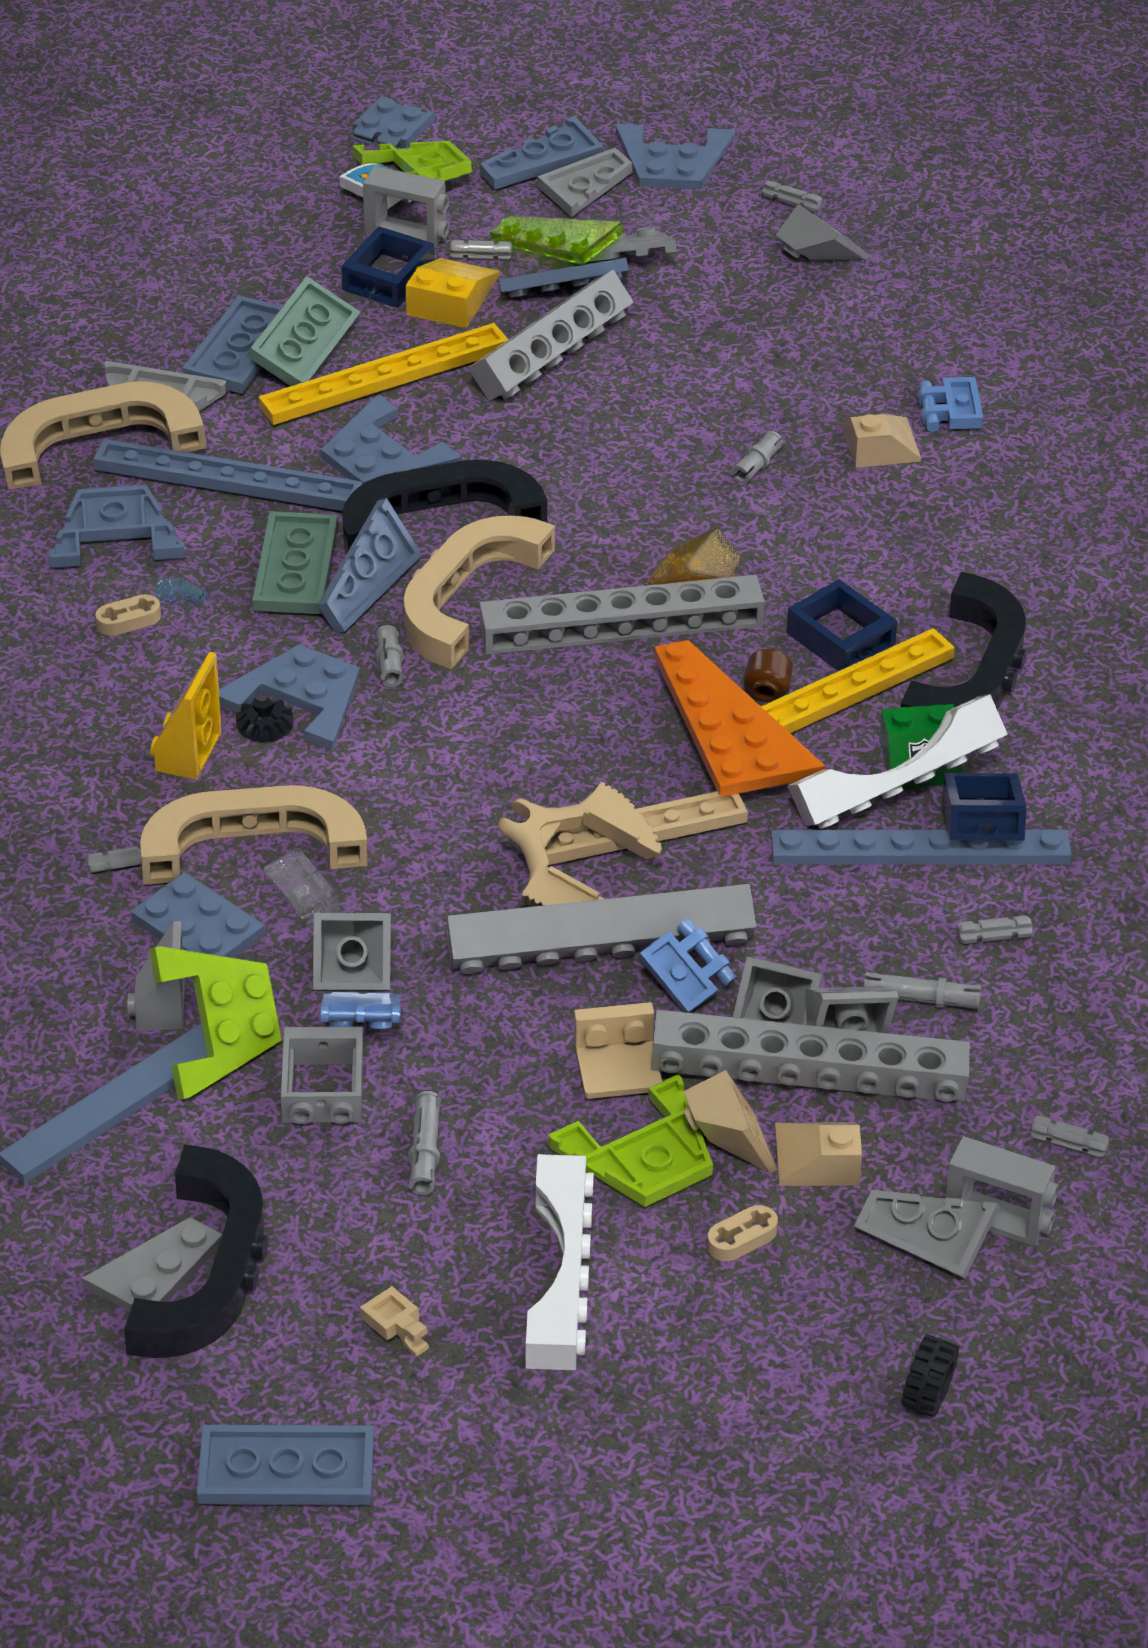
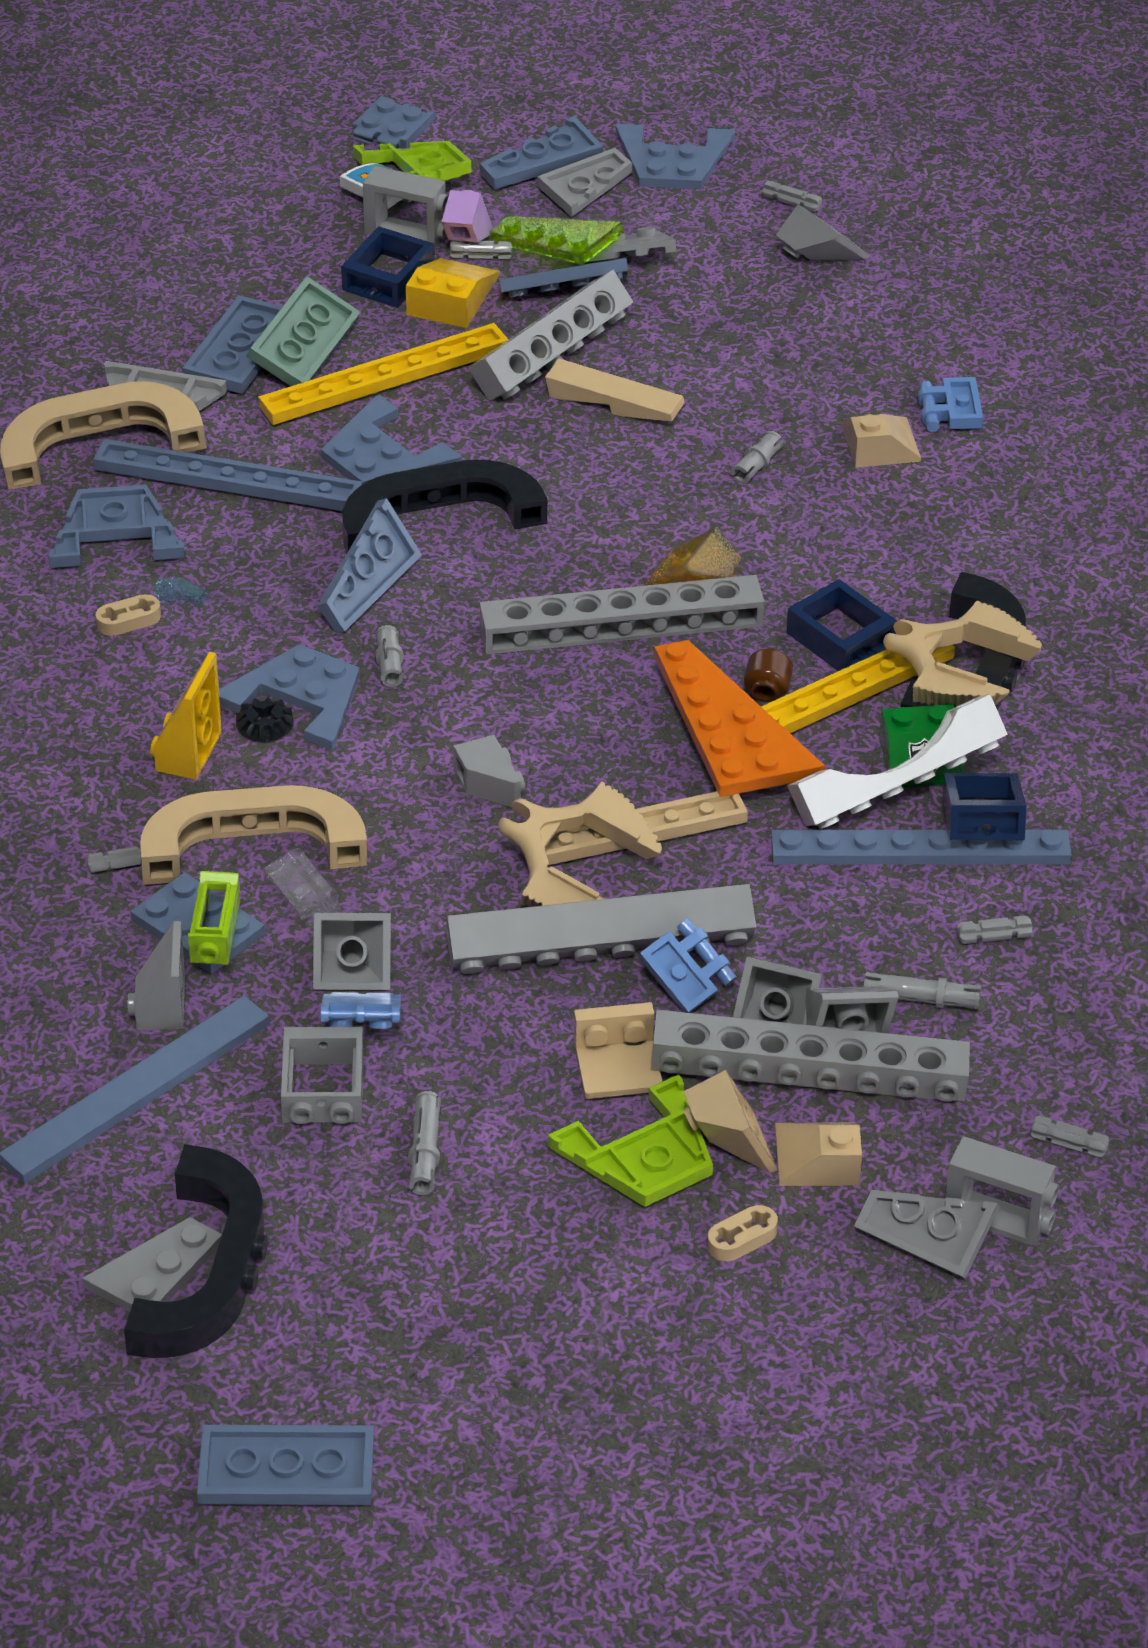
lime wing [149,946,282,1100] -> none
sand green plate [252,511,338,614] -> none
tan plate [360,1286,429,1357] -> none
tan arch [404,516,555,669] -> none
white arch [526,1154,594,1370] -> none
black tyre [901,1334,960,1417] -> none
none -> lime window [188,871,240,965]
none -> lavender slope [442,190,493,242]
none -> light grey slope [453,735,525,807]
none -> tan slope [545,358,685,421]
none -> tan piece [883,601,1042,707]

